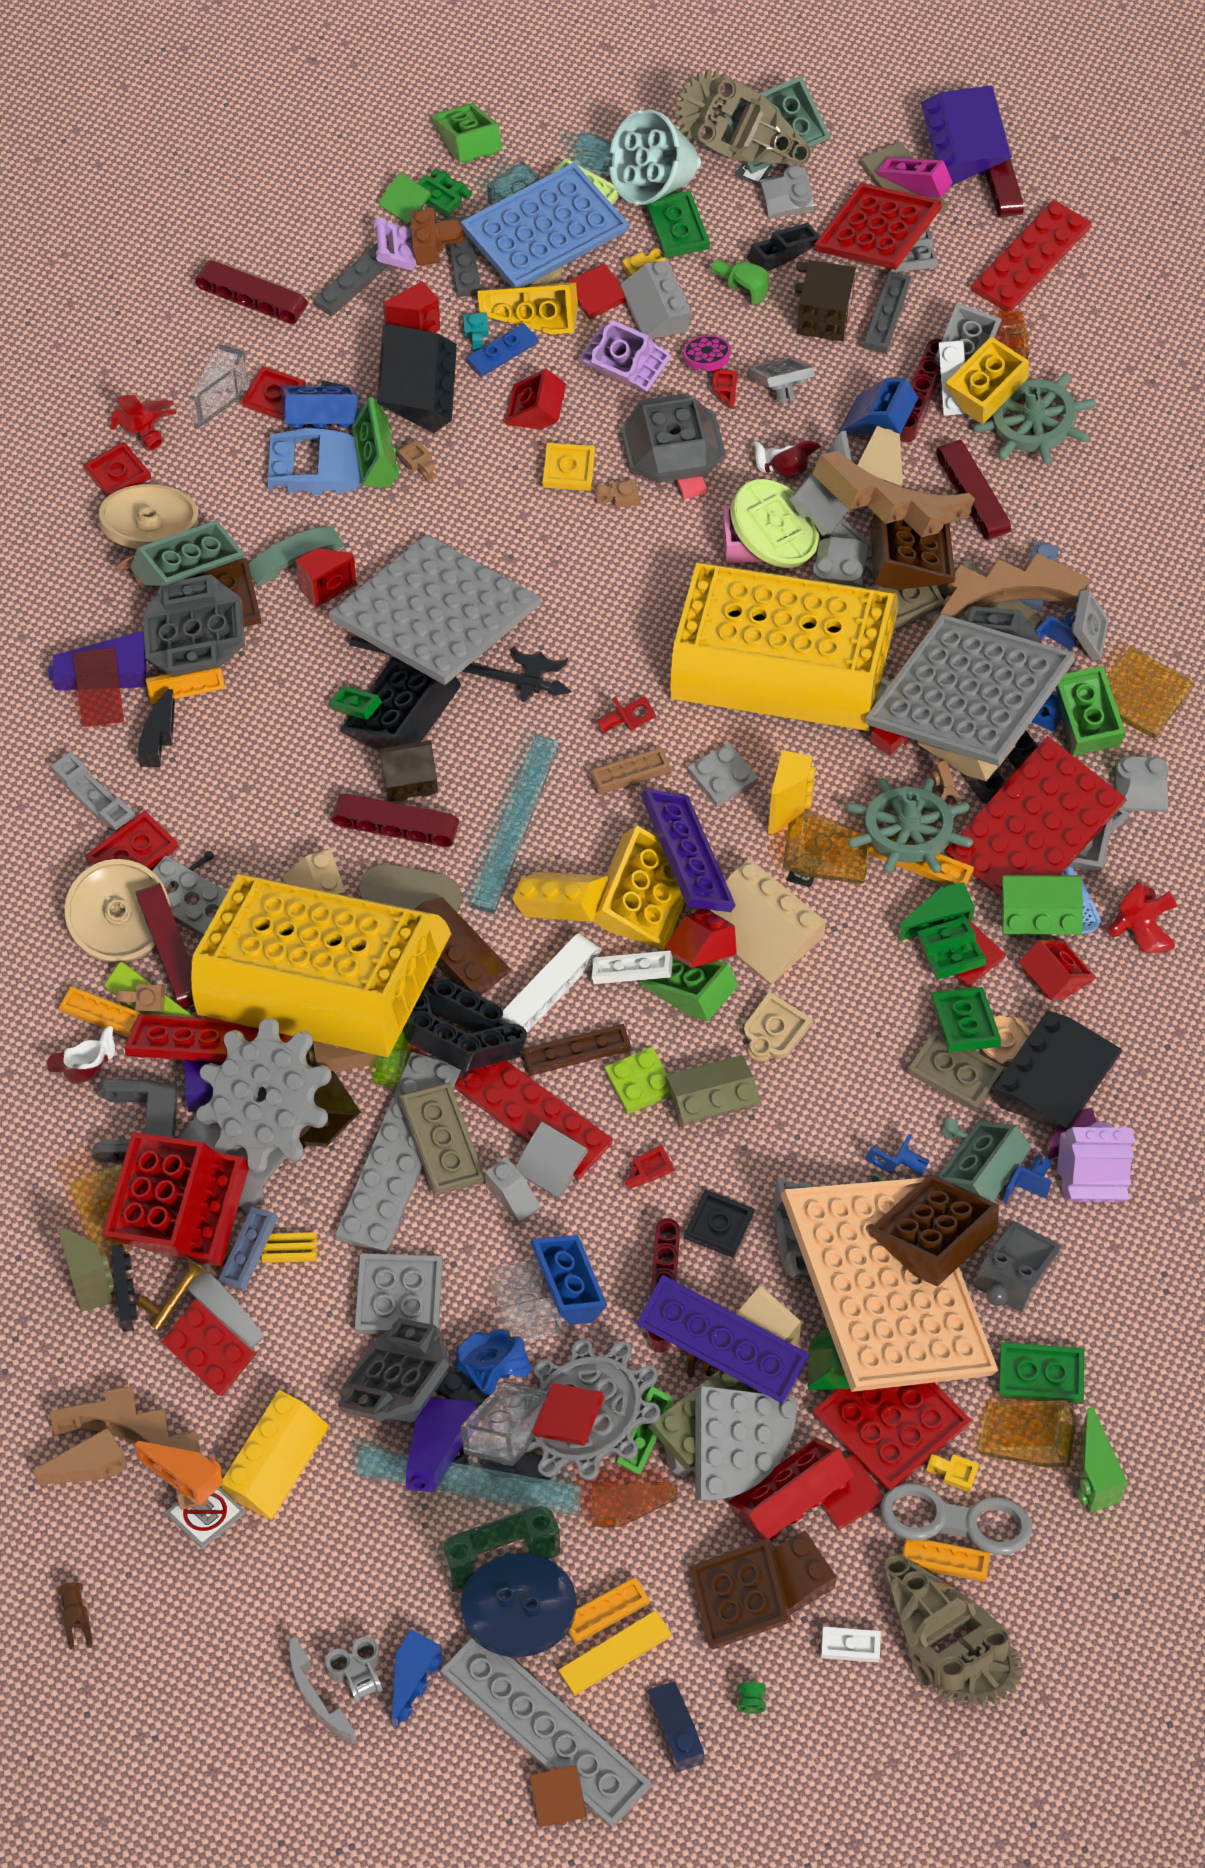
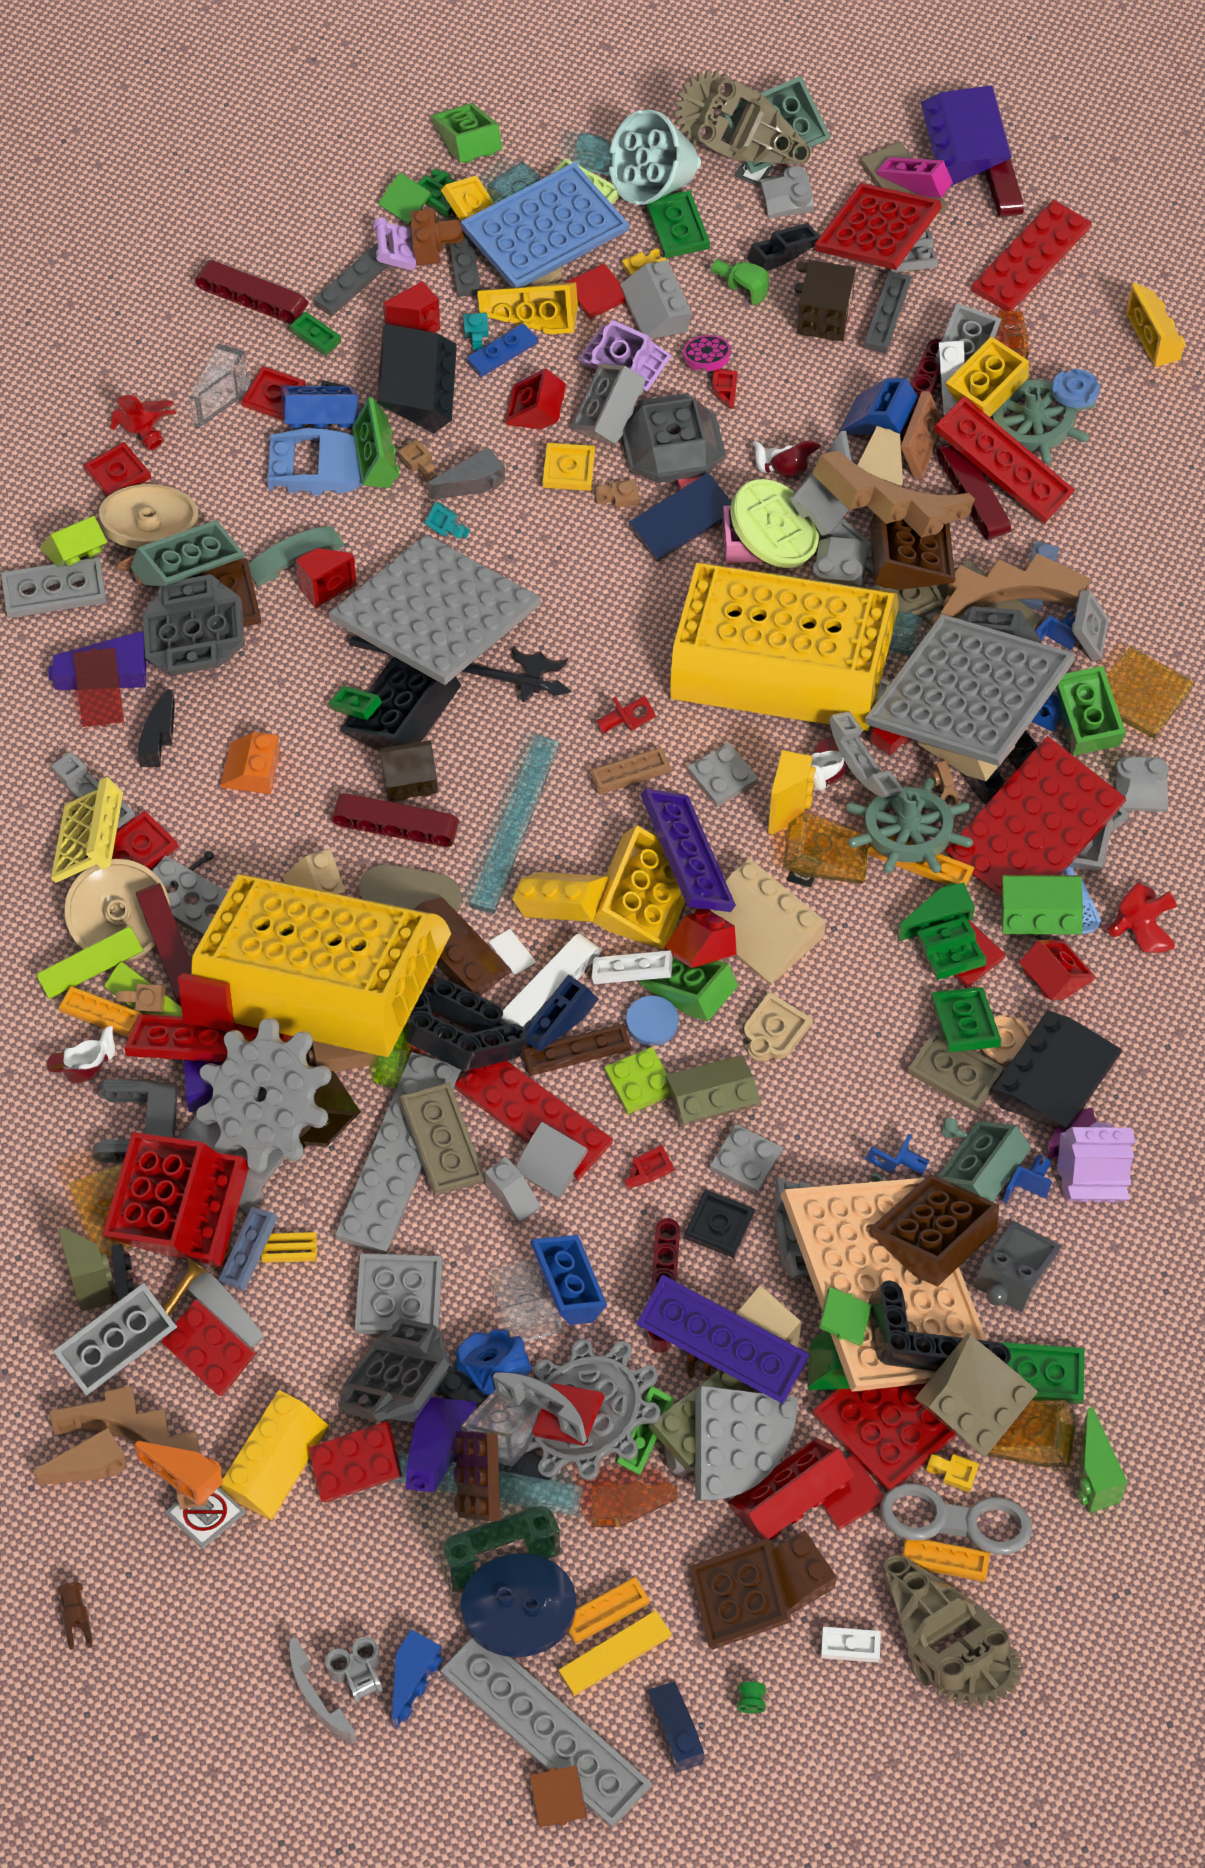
light orange plate [146,666,225,704] -> none
light grey plate [748,357,815,403] -> none
none -> light grey plate [1,557,107,618]
none -> lime slope [36,926,144,999]
none -> lime slope [40,516,107,567]
none -> light yellow fence [51,777,123,883]
none -> light grey slope [53,1282,177,1396]
none -> red tile [178,973,235,1032]
none -> orange slope [220,732,281,794]
none -> green plate [290,312,341,356]
none -> red plate [308,1422,403,1503]
none -> teal plate [424,502,471,539]
none -> flat silver slope [428,447,505,500]
none -> yellow plate [441,175,495,222]
none -> reddish brown plate [453,1431,500,1521]
none -> white sticker [489,929,536,975]
none -> light grey slope [493,1372,587,1443]
none -> dark blue slope [525,974,599,1052]
none -> light grey slope [570,364,646,444]
none -> medium blue tile [626,995,679,1046]
none -> dark blue tile [629,473,732,562]
none -> light grey plate [710,1124,783,1194]
none -> white hair [811,736,848,791]
none -> bright green piece [819,1286,871,1346]
none -> light grey slope [829,711,904,798]
none -> black beam [869,1280,1011,1371]
none -> clear light blue bracket [890,613,922,654]
none -> nougat tile [901,391,941,479]
none -> dark tan slope [915,1333,1038,1457]
none -> red plate [933,396,1075,524]
none -> medium blue tile [1051,369,1100,408]
none -> yellow slope [1126,283,1185,367]

